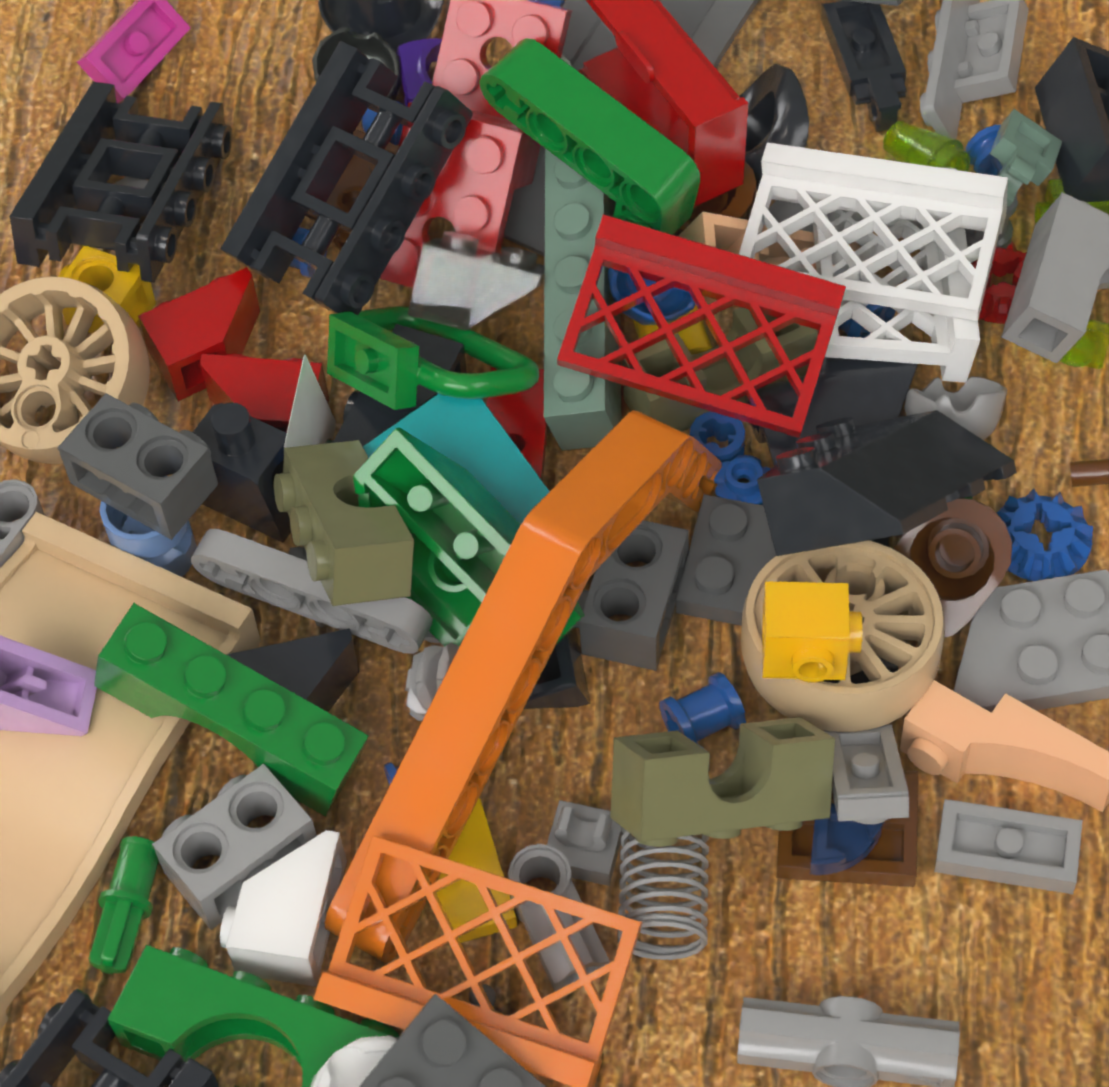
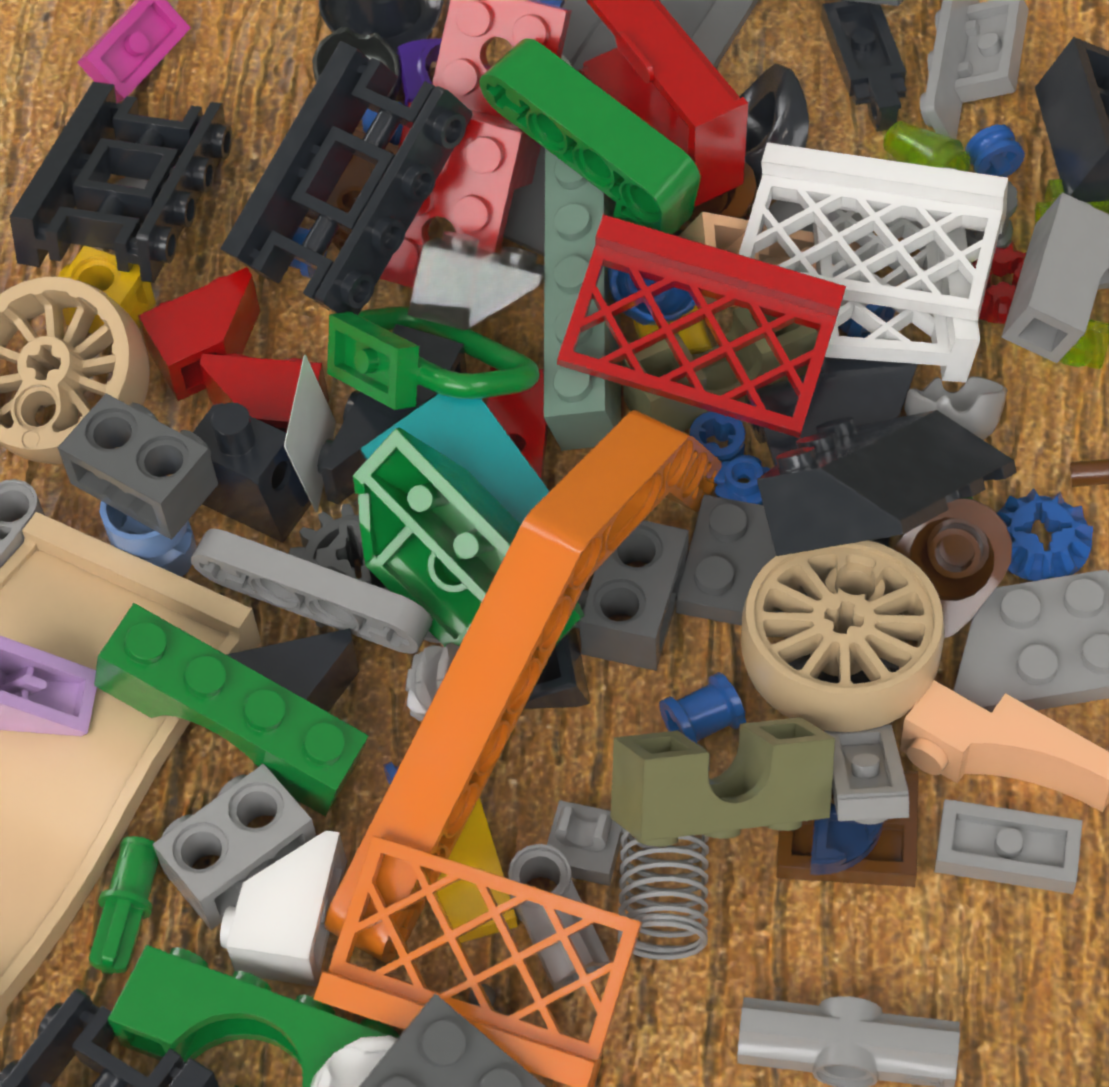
olive arch [274,440,414,606] -> none
yellow brick [762,581,862,682] -> none
sand green plate [990,109,1062,206] -> none

